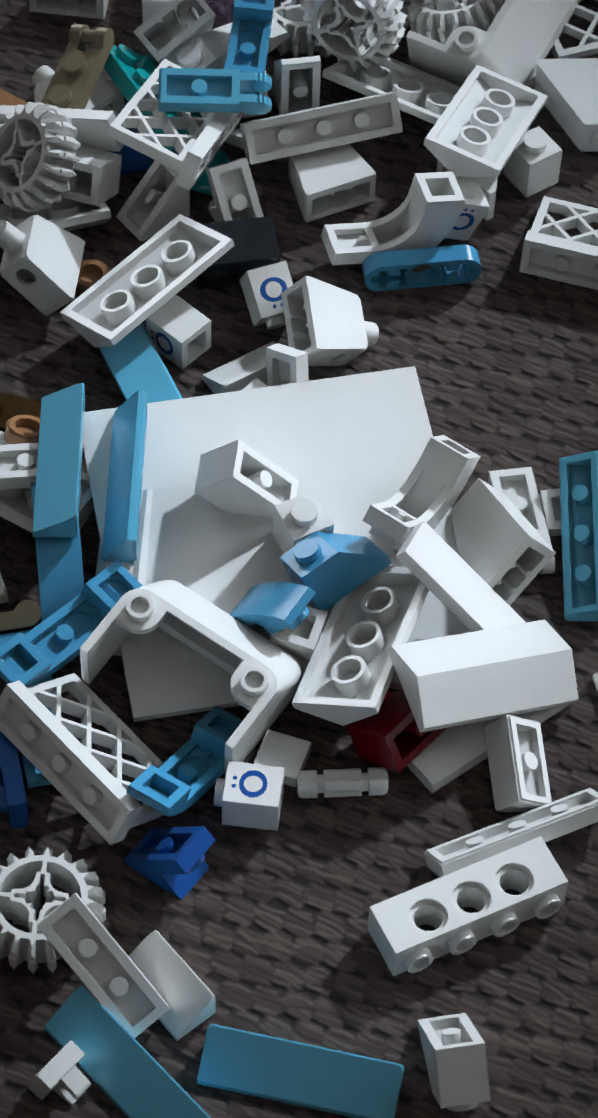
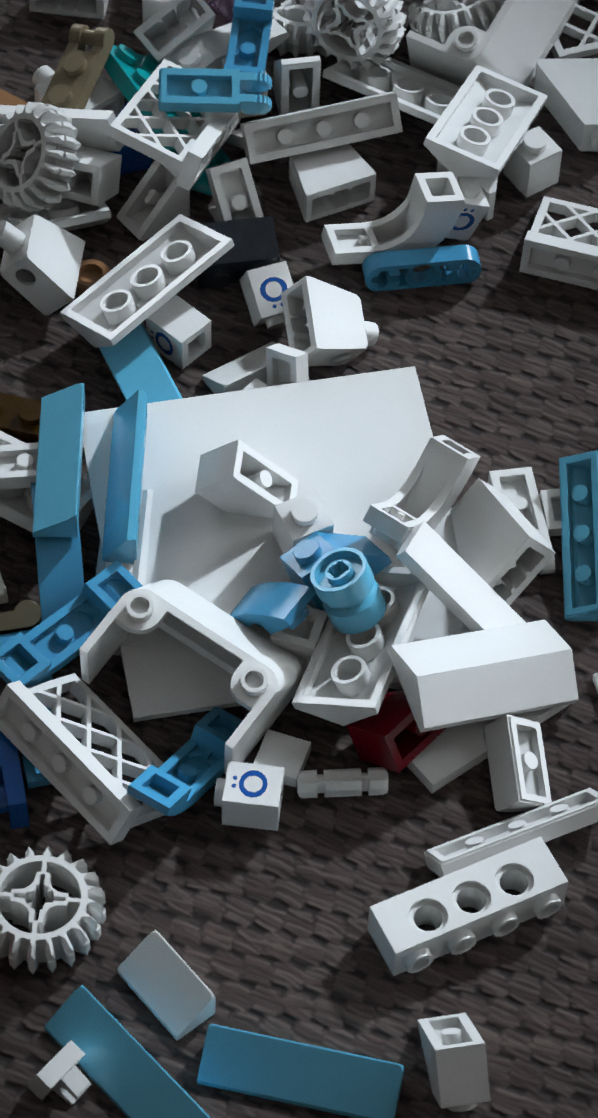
medium nougat tile [4,415,40,444] -> none
white plate [37,892,170,1039] -> none
blue slope [123,826,216,900] -> none
none -> medium azure wheel [310,547,386,634]

